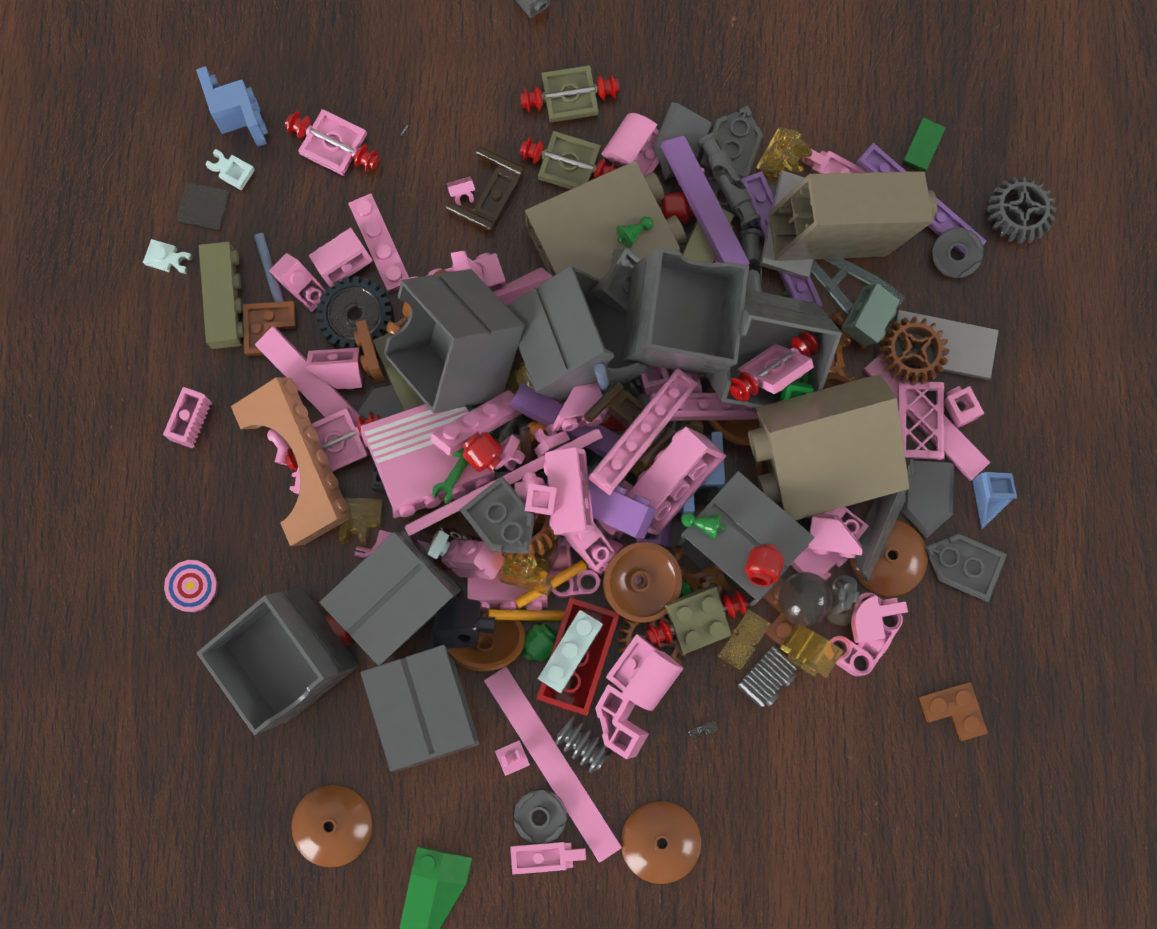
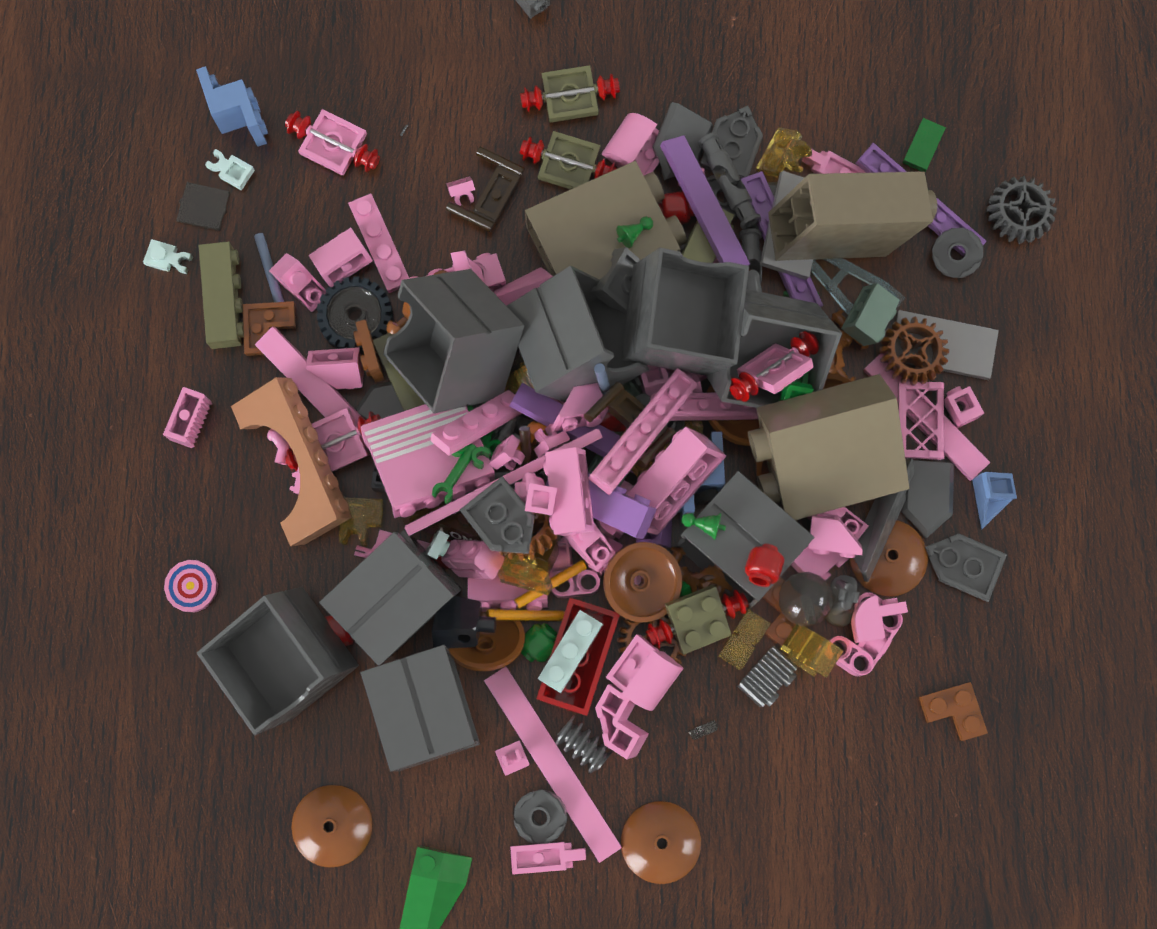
red head [462,431,502,472] -> none

